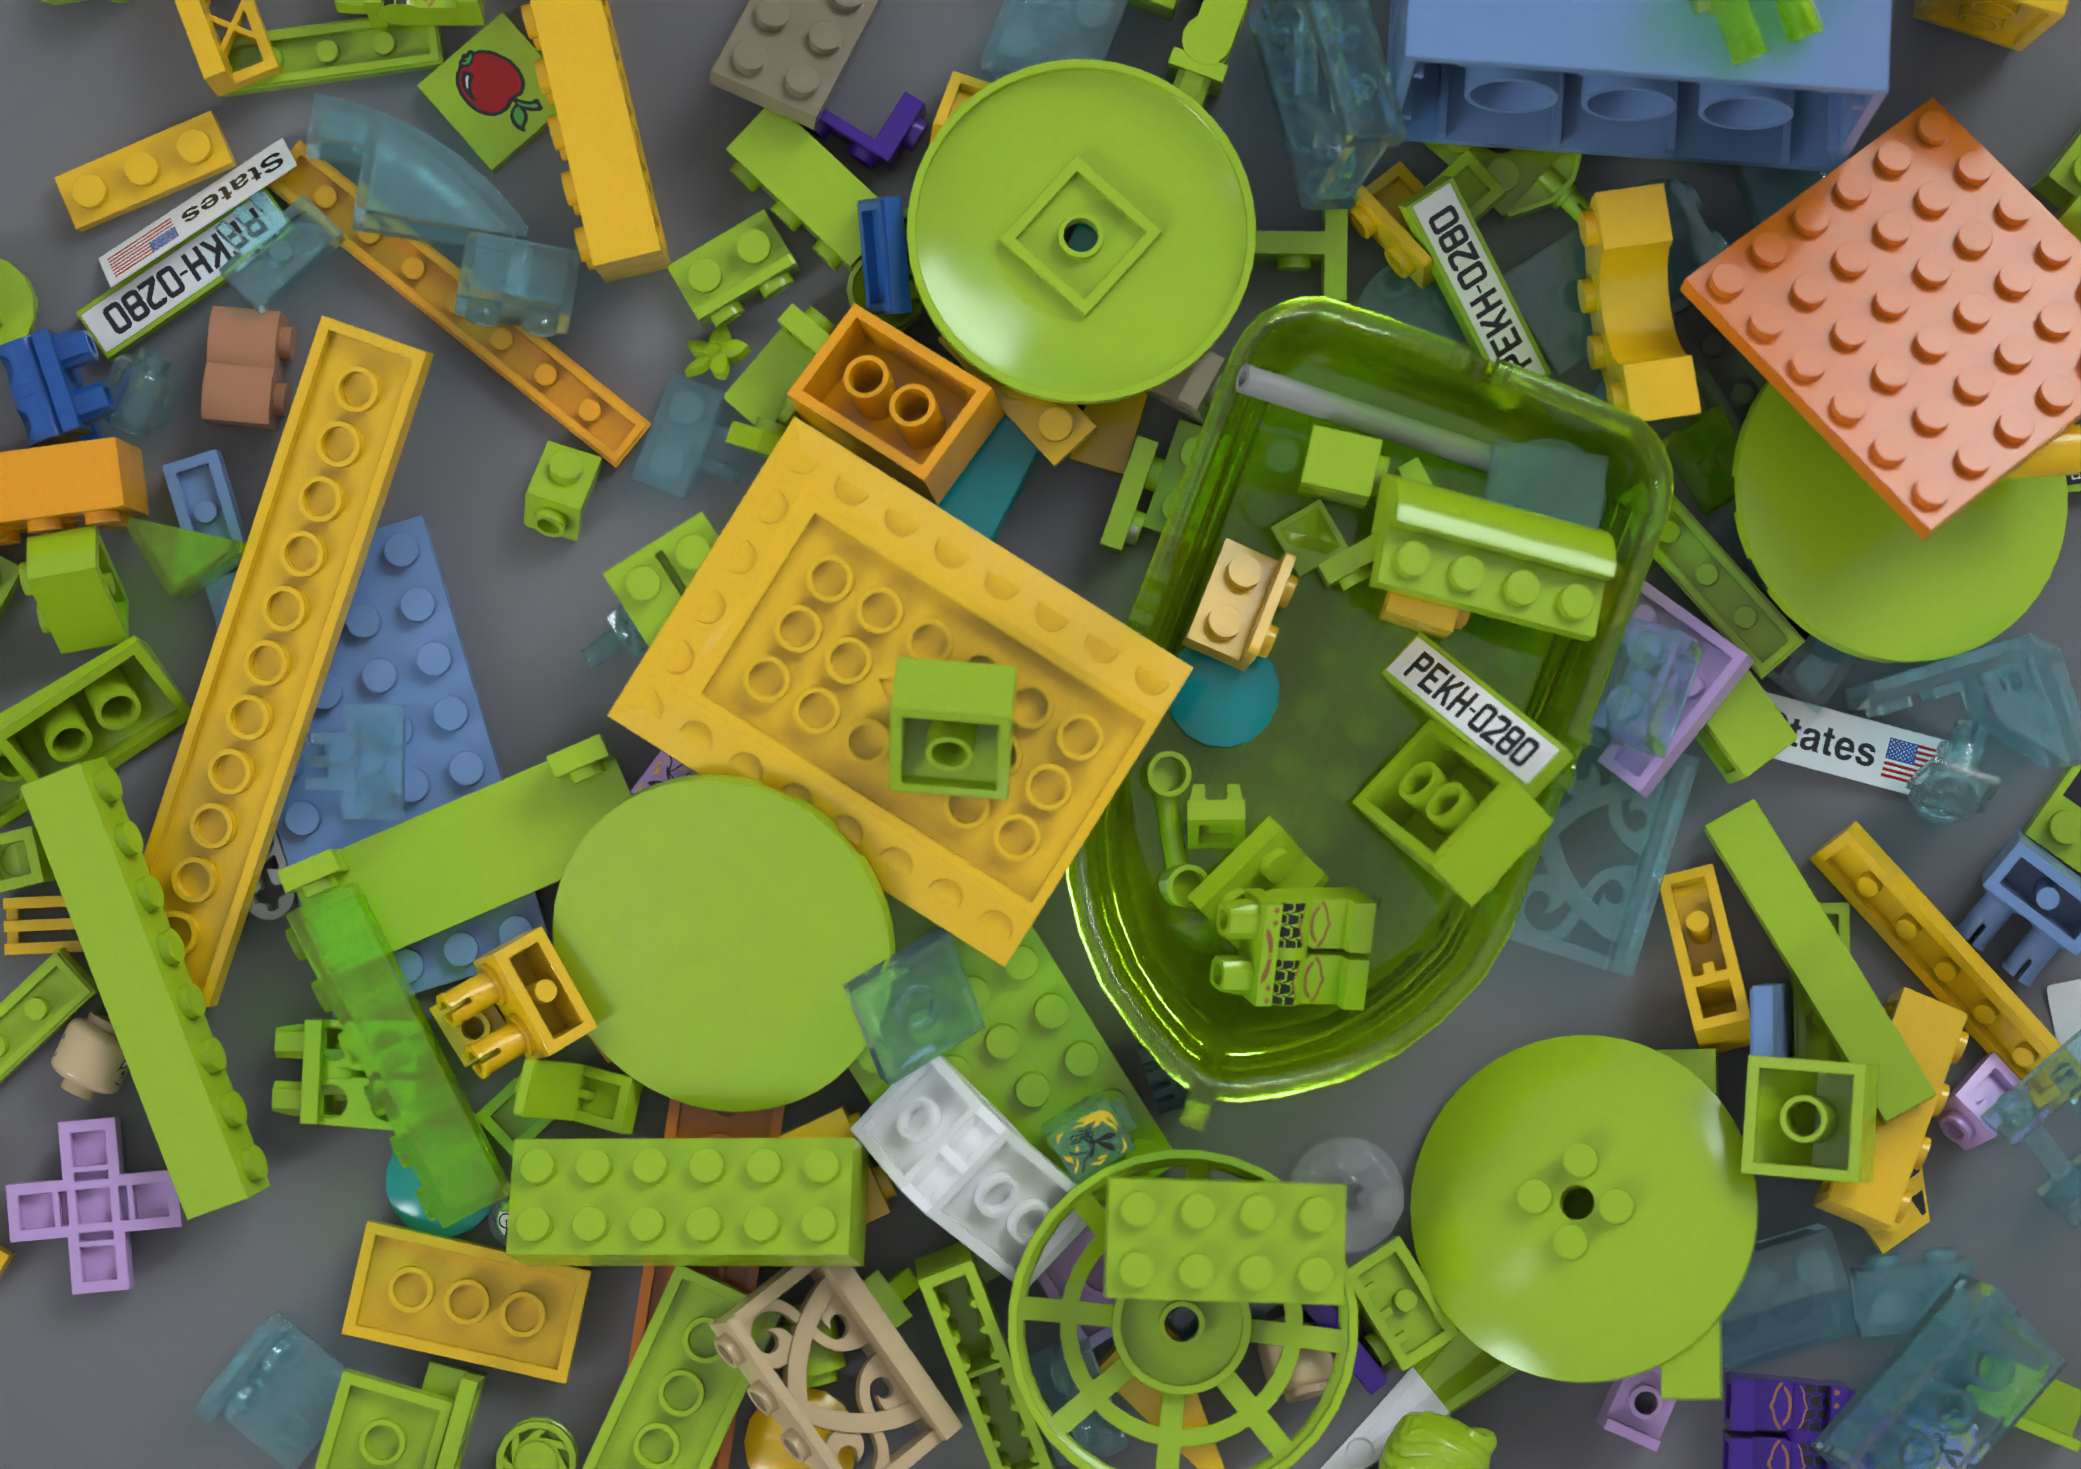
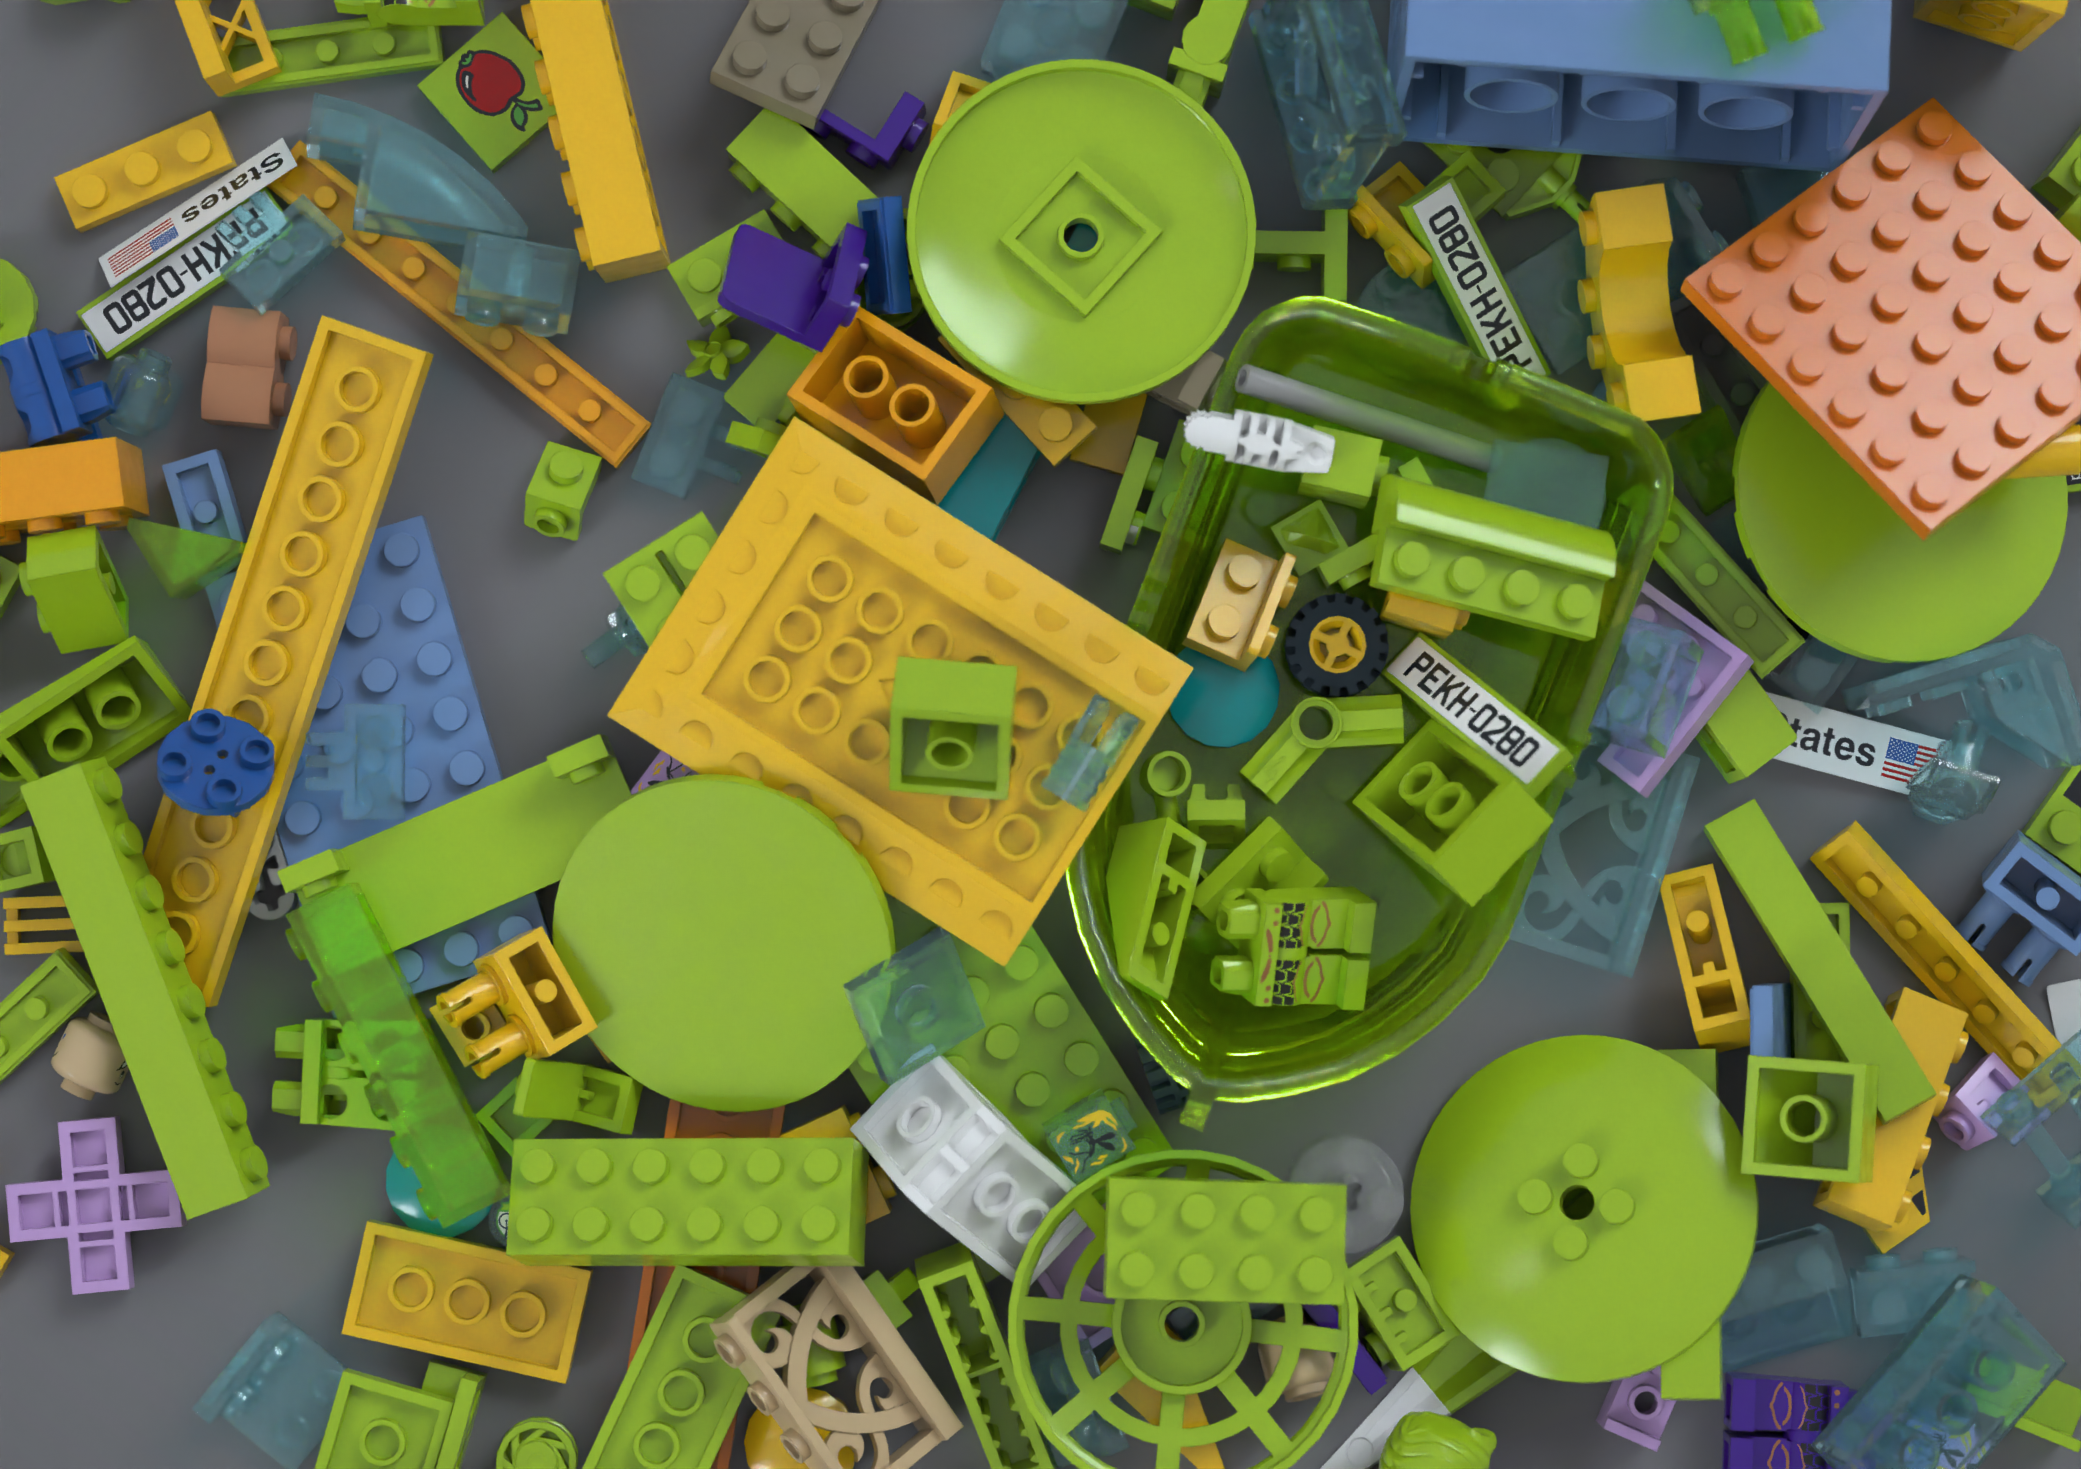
none -> blue plate [157,709,274,818]
none -> dark purple bracket [717,222,870,352]
none -> clear light blue hinge [1040,694,1140,812]
none -> lime slope [1106,816,1207,1001]
none -> white hinge [1184,409,1335,473]
none -> lime piece [1239,694,1404,805]
none -> black wheel [1285,593,1389,698]

